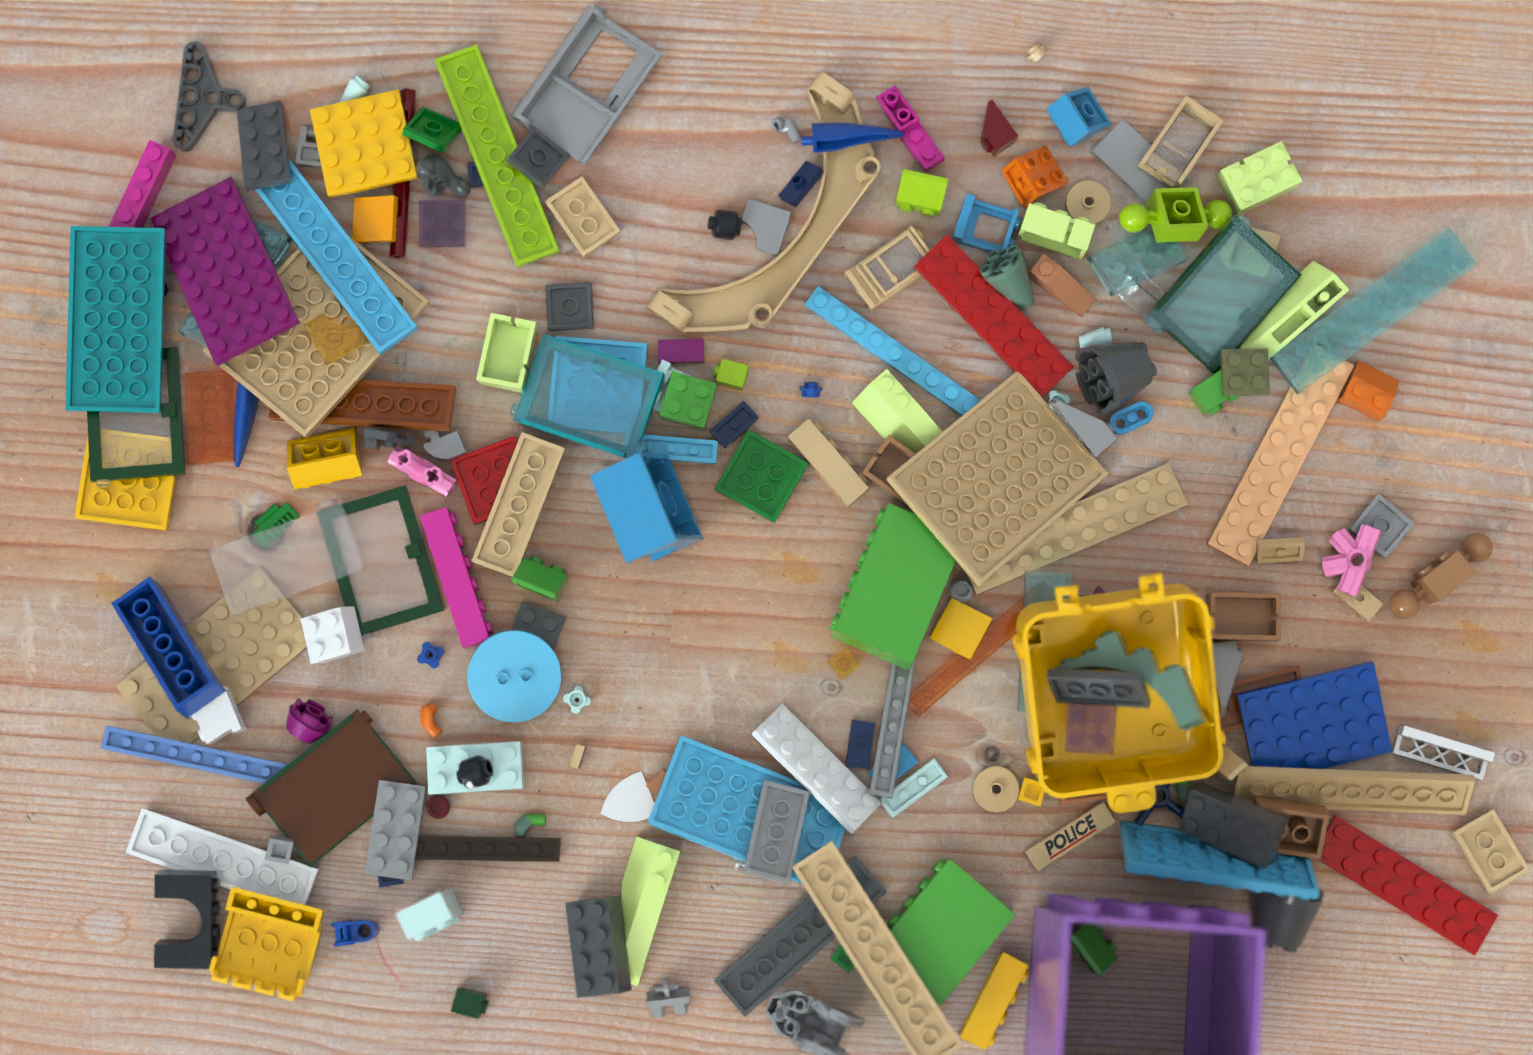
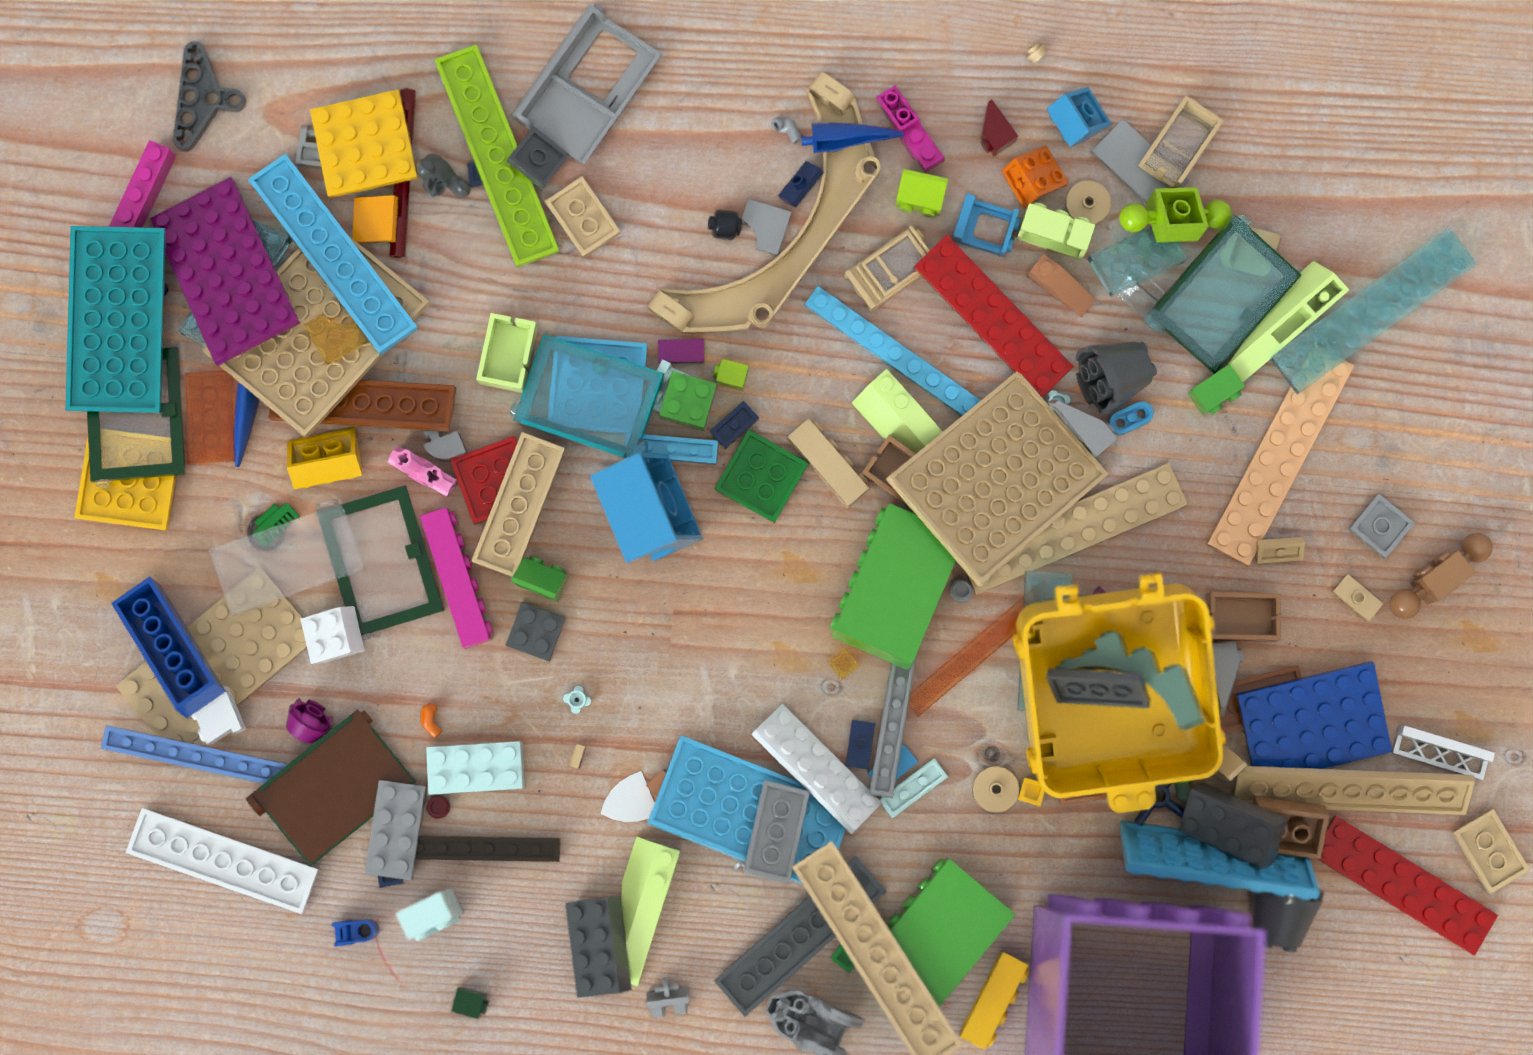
black arch [154,870,220,969] -> none
yellow slope [209,886,324,1002] -> none
dark grey plate [237,101,292,191] -> none
light grey tile [265,834,294,864] -> none
light aqua cone [339,75,371,102] -> none
dark grey plate [364,428,414,450] -> none
green plate [402,106,462,153] -> none
blue plate [417,642,444,668] -> none
clear purple plate [419,200,466,247] -> none
black head [456,755,493,789] -> none
medium azure plate [467,629,561,722] -> none
arm [513,813,546,837] -> none
dark grey tile [546,282,594,331] -> none
blue plate [799,382,823,398] -> none
yellow tile [930,598,993,660] -> none
sand green cone [980,245,1034,310] -> none
tan tile [1024,802,1116,872] -> none
plate [1065,704,1117,755] -> none
bright green slope [1069,922,1118,976] -> none
light aqua cone [1078,327,1112,348] -> none
yellowish green piece [1216,141,1302,216] -> none
olive plate [1220,348,1270,396] -> none
bright pink piece [1322,524,1382,597] -> none
orange slope [1337,360,1399,421] -> none

